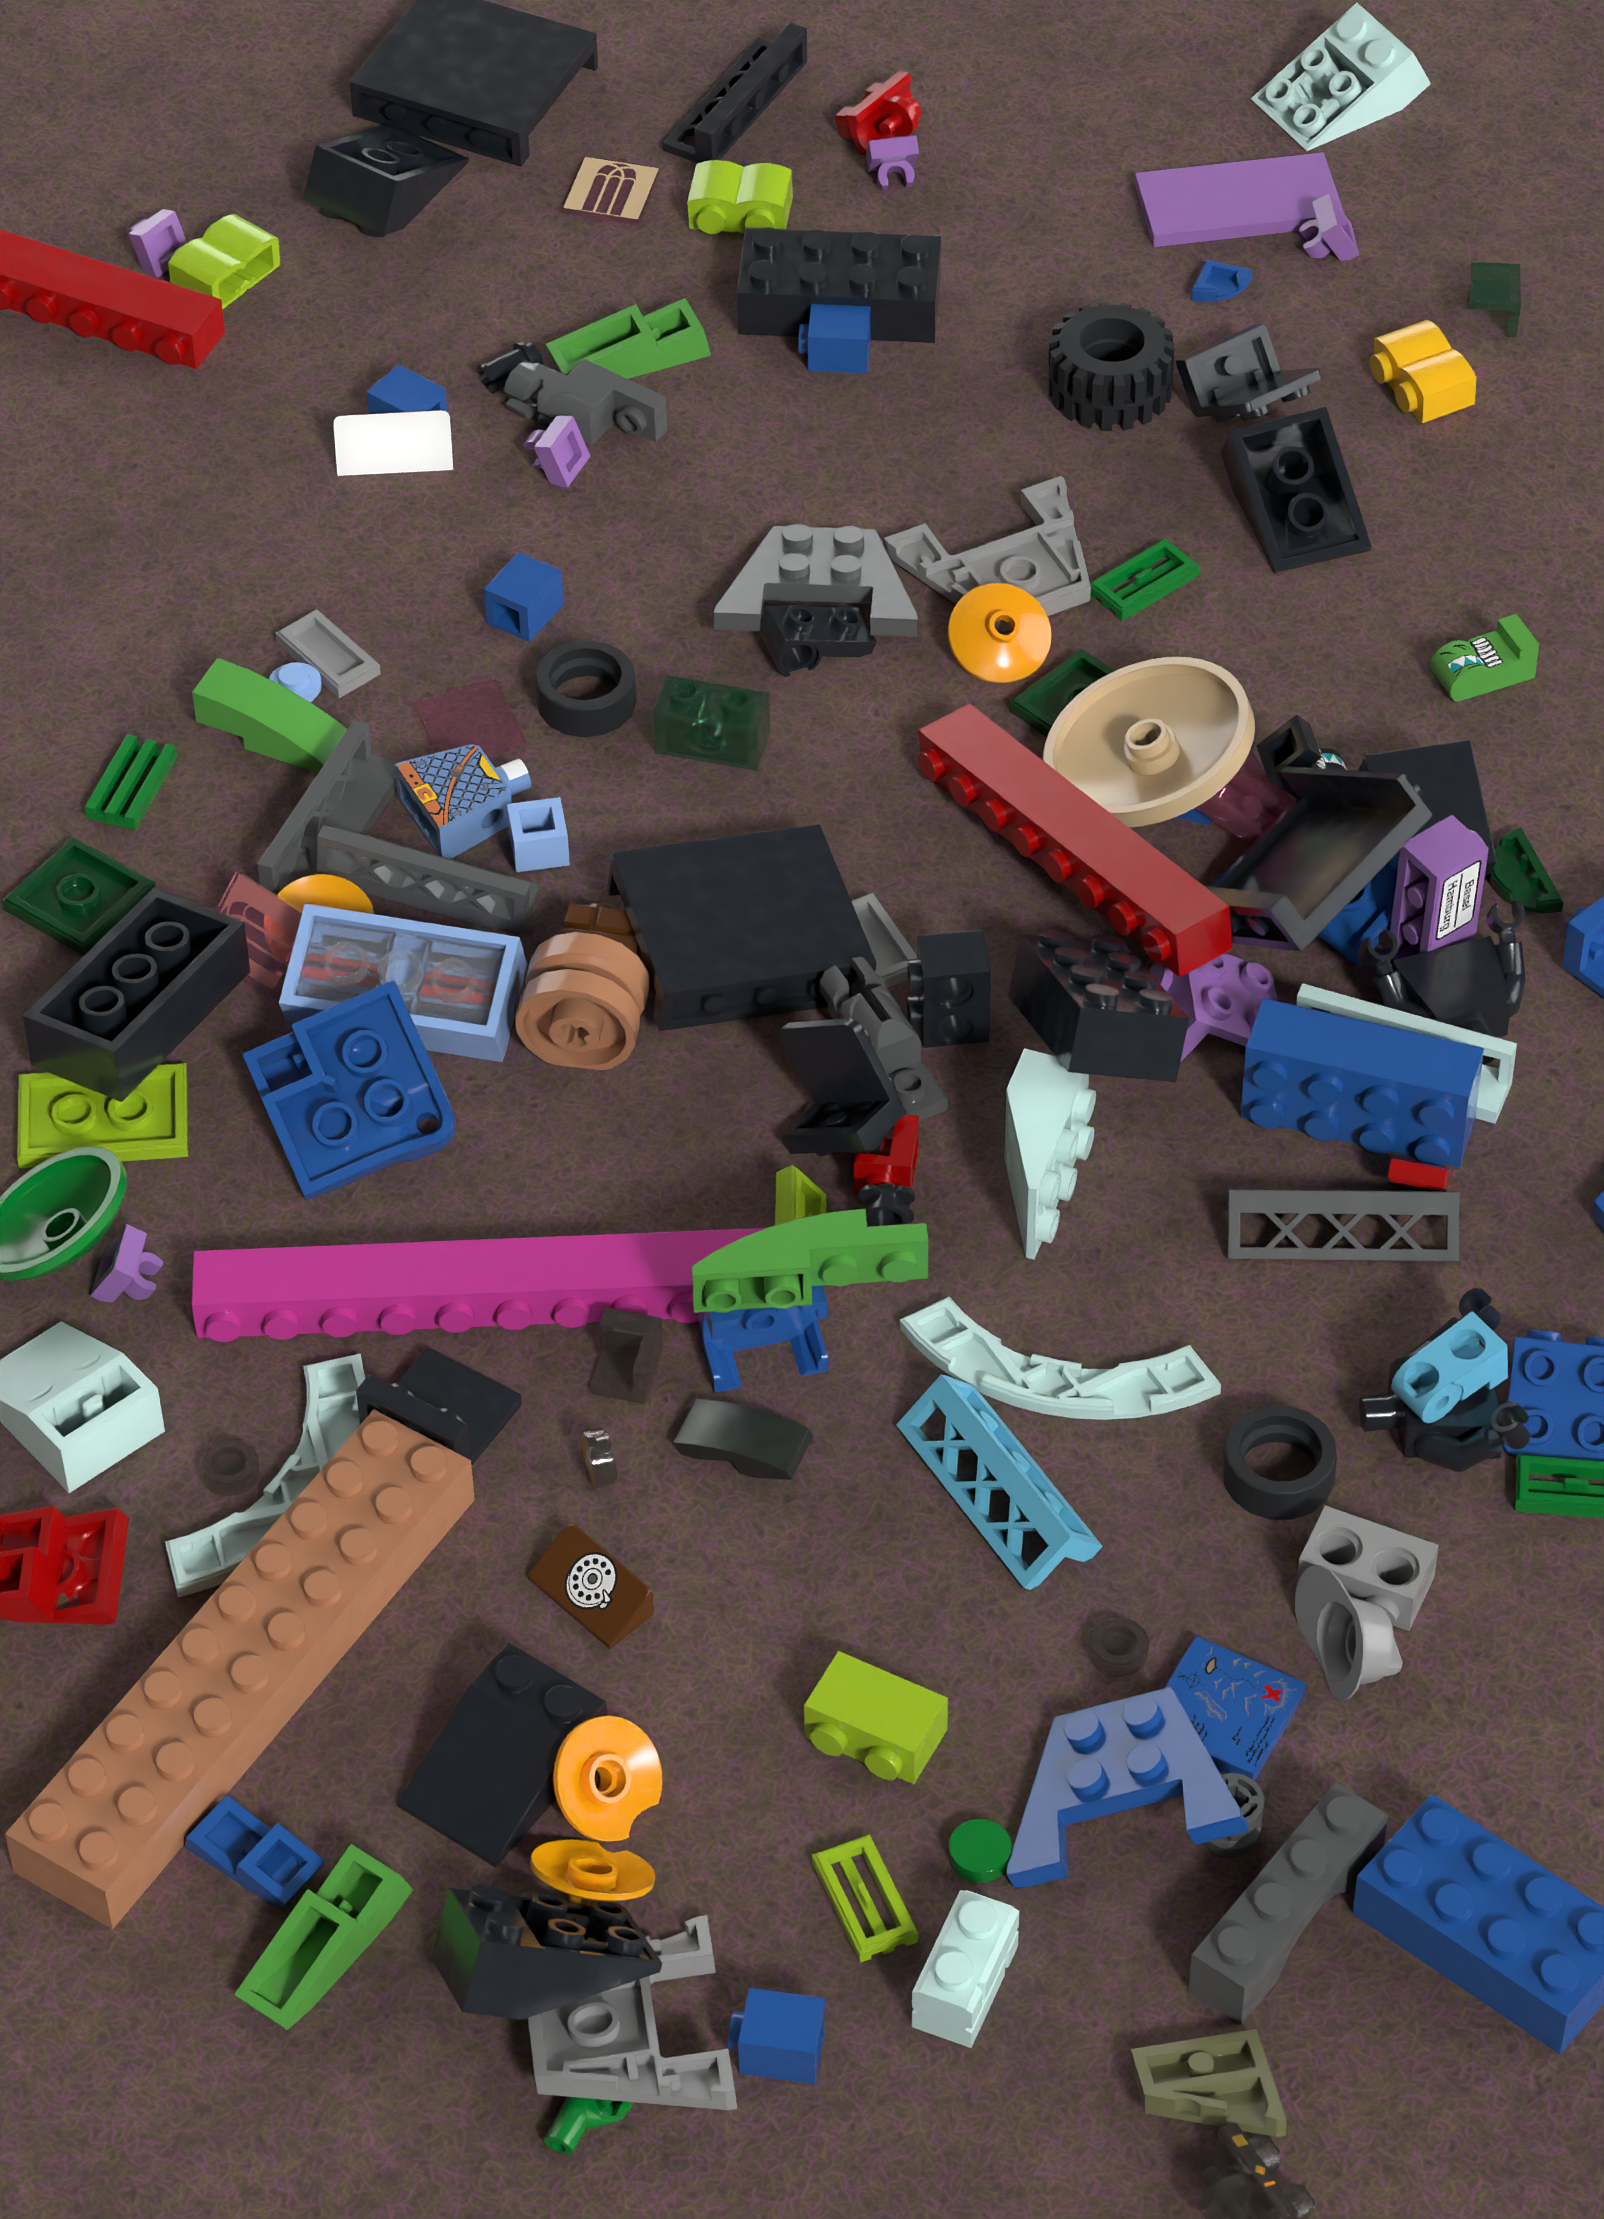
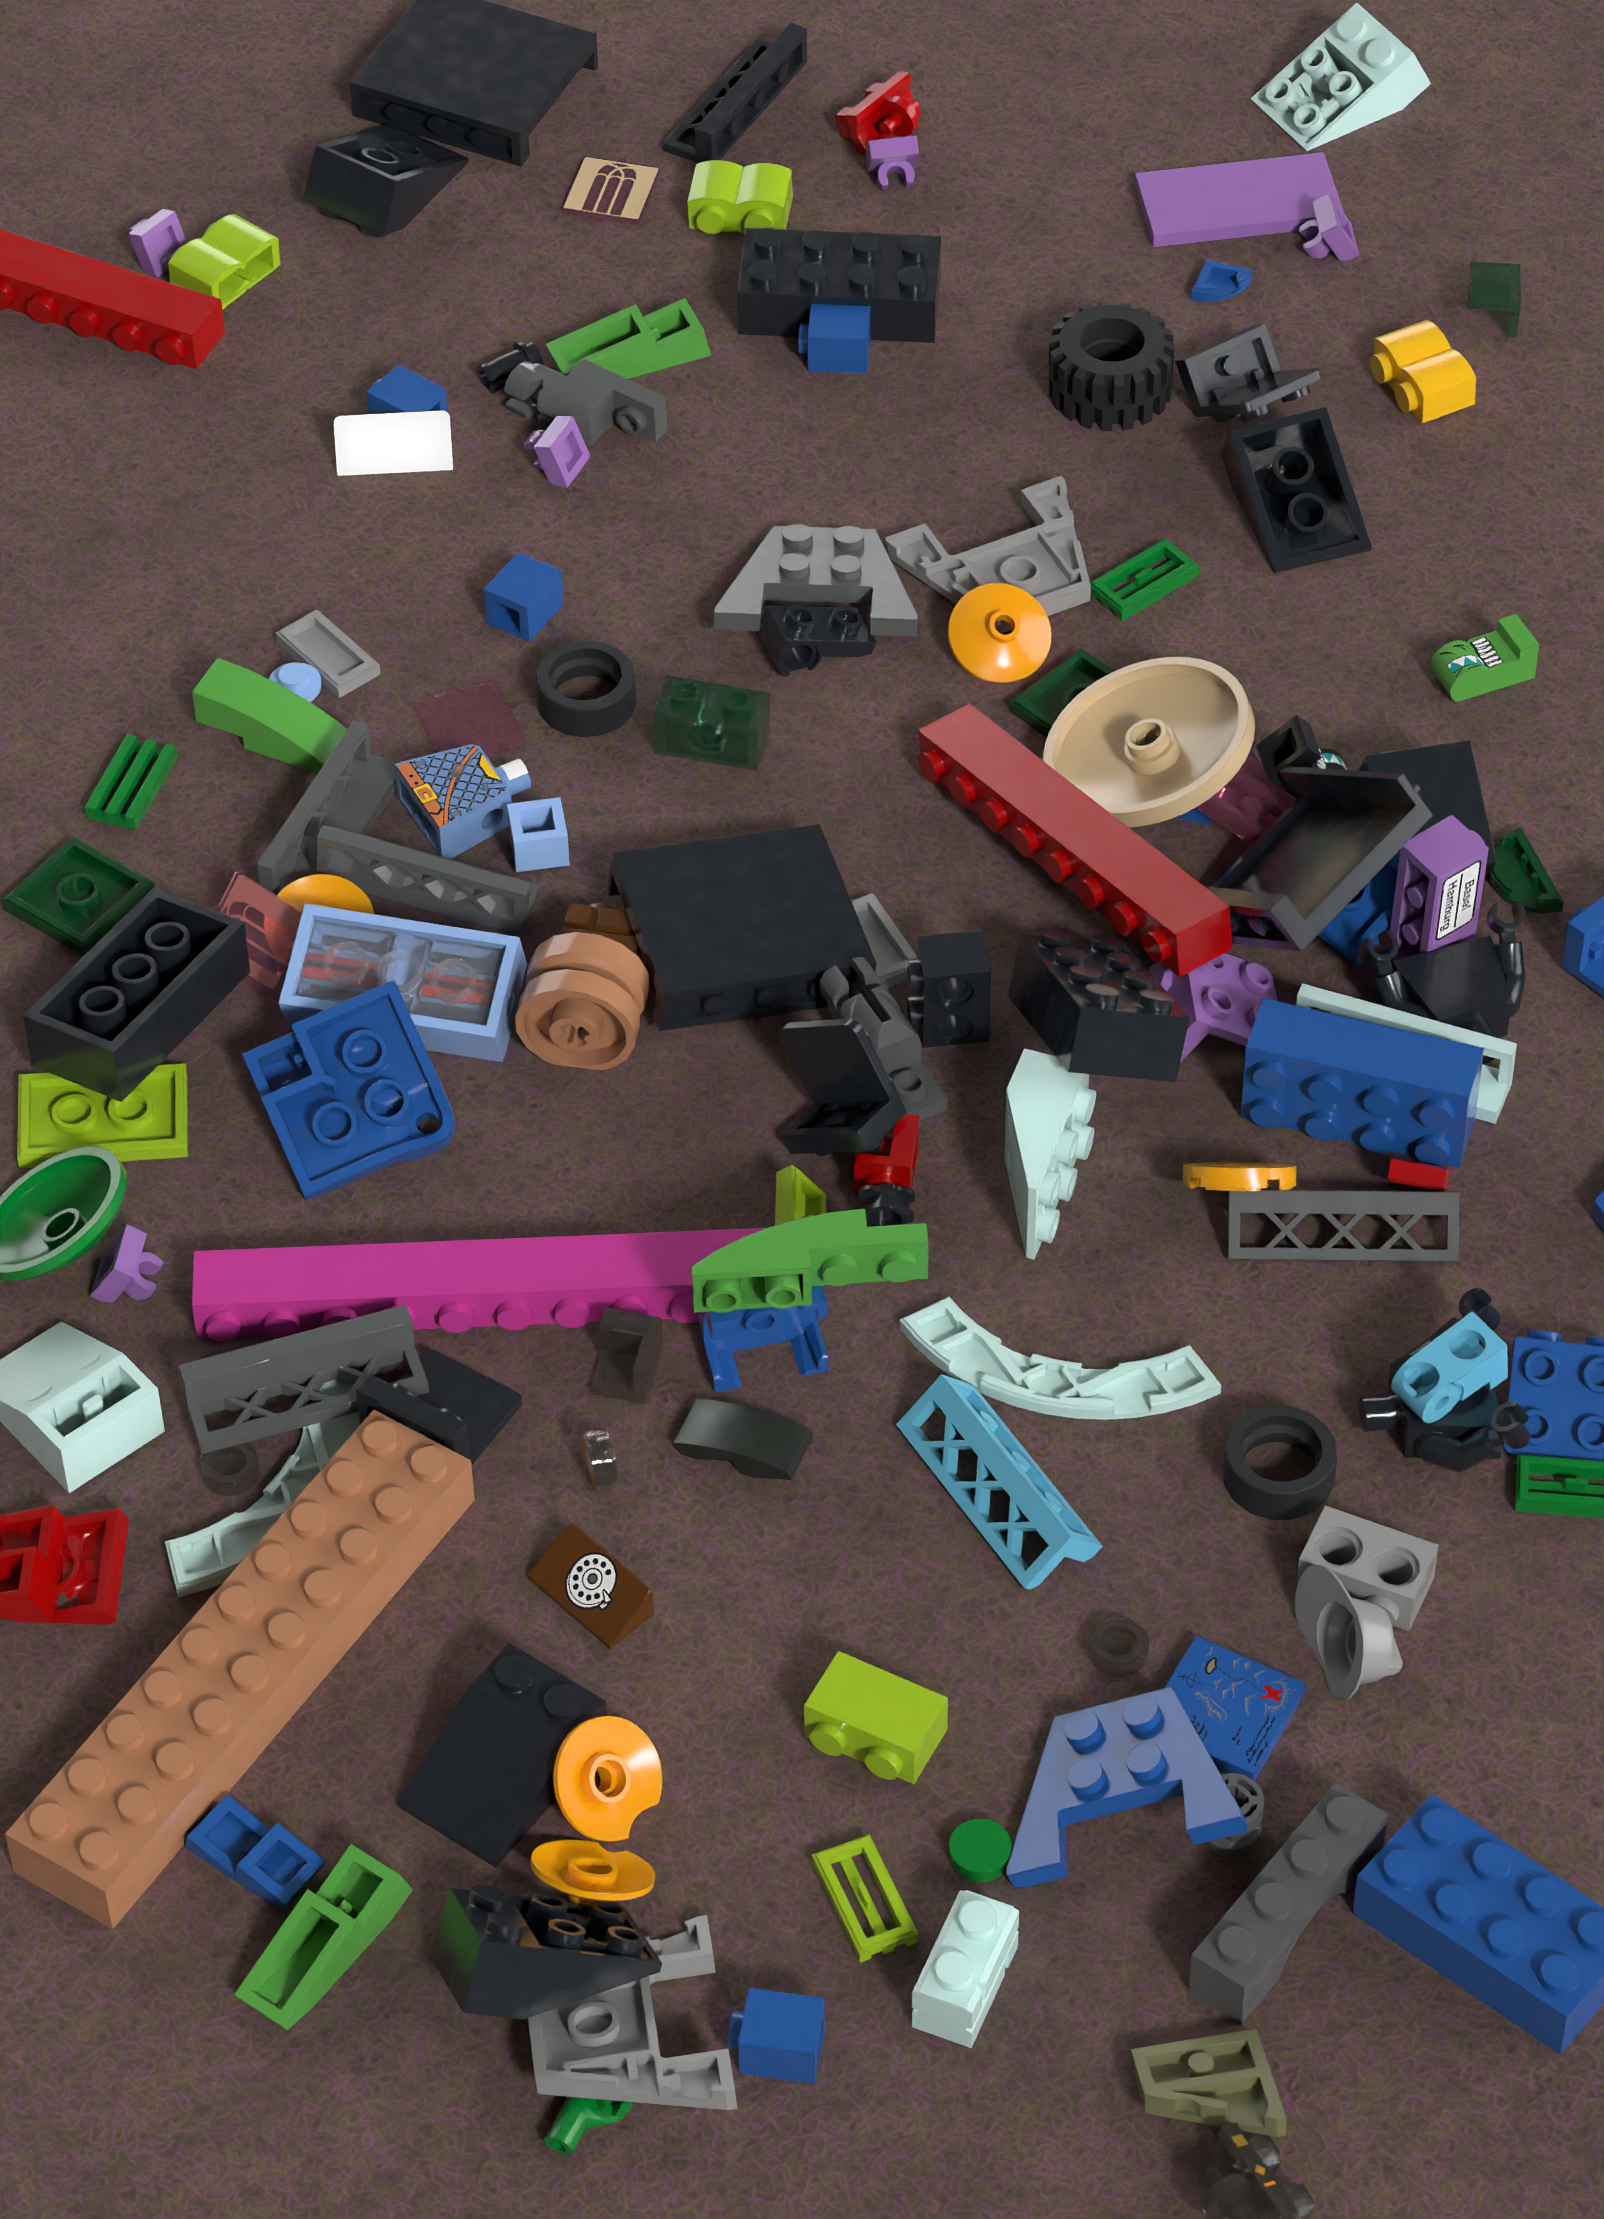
none -> dark grey fence [178,1304,429,1455]
none -> light orange tile [1182,1162,1296,1191]

